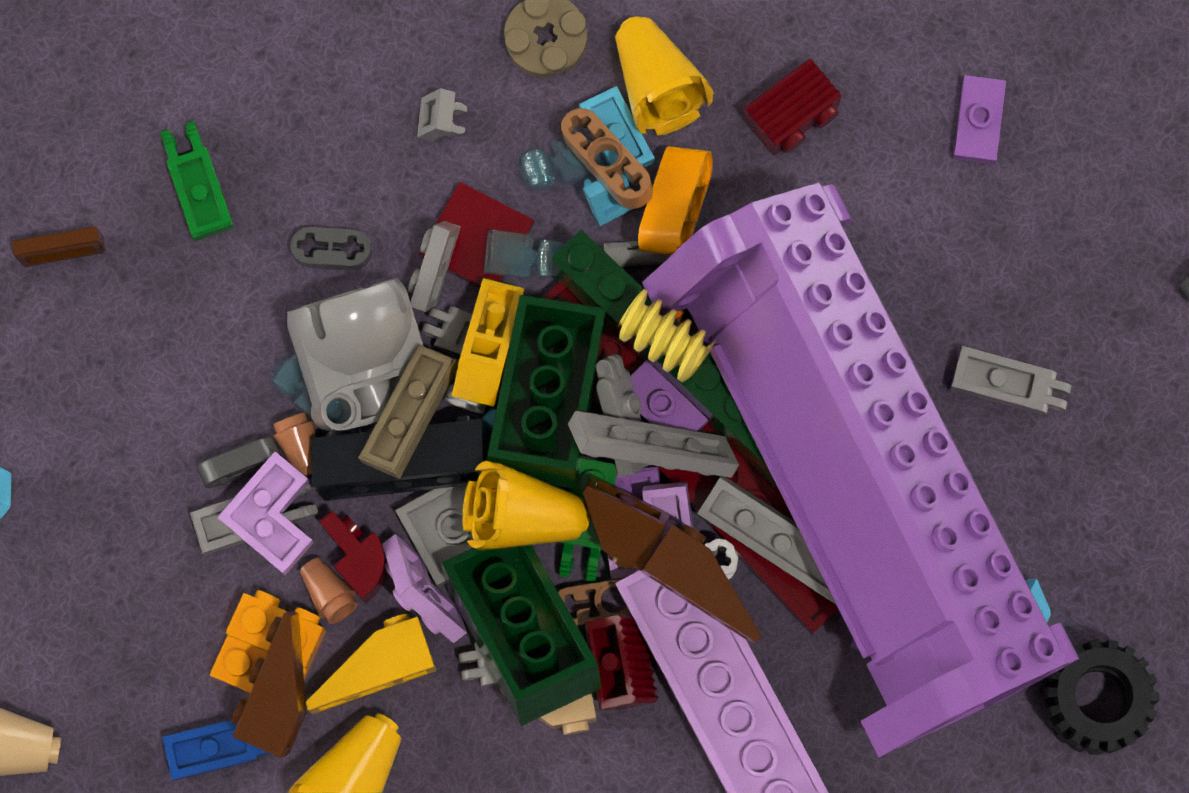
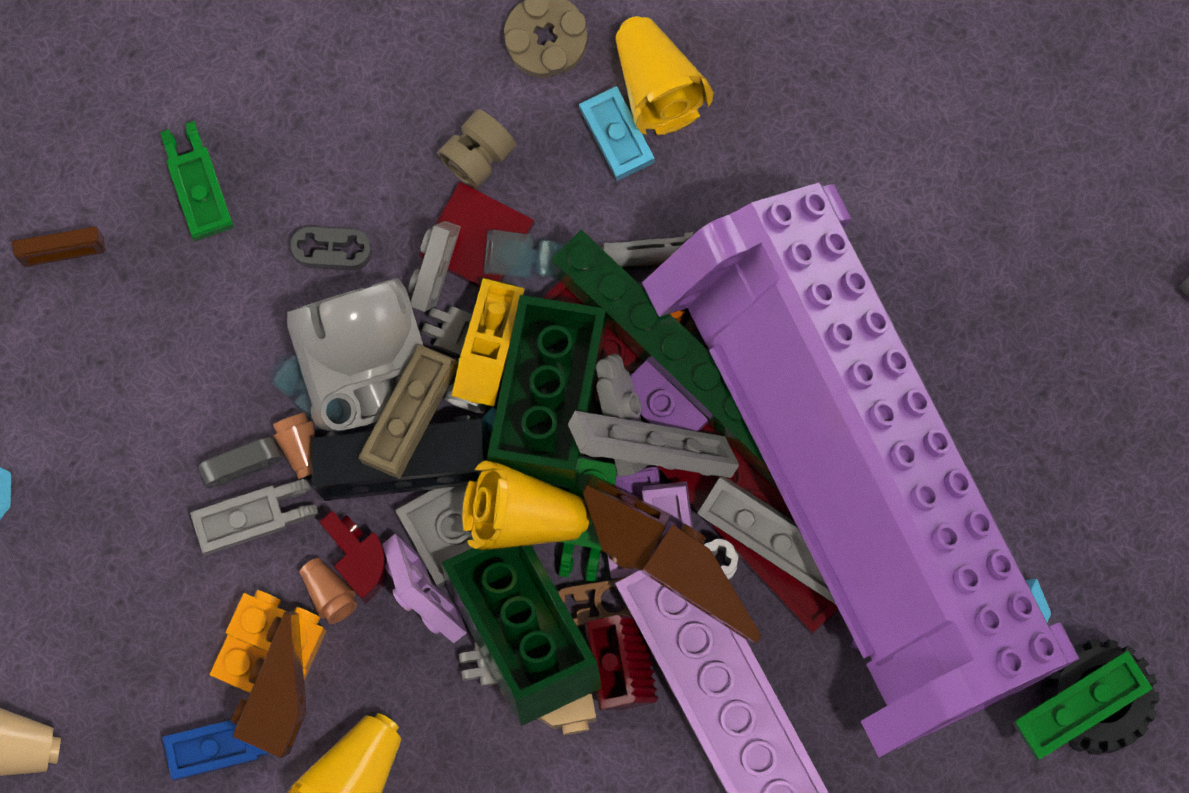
lavender plate [217,452,314,575] -> none
yellow slope [306,614,437,714] -> none
light grey tile [417,88,467,141] -> none
clear light blue plate [519,131,604,190] -> none
medium nougat beam [561,108,653,209] -> none
medium azure tile [583,173,632,226] -> none
light yellow piece [618,289,716,382] -> none
light orange beam [638,146,713,255] -> none
dark red brick [742,58,842,156] -> none
light grey hinge [950,346,1072,415] -> none
medium lavender plate [953,75,1006,165] -> none
none -> dark tan wheel [437,109,517,189]
none -> green plate [1013,651,1153,761]

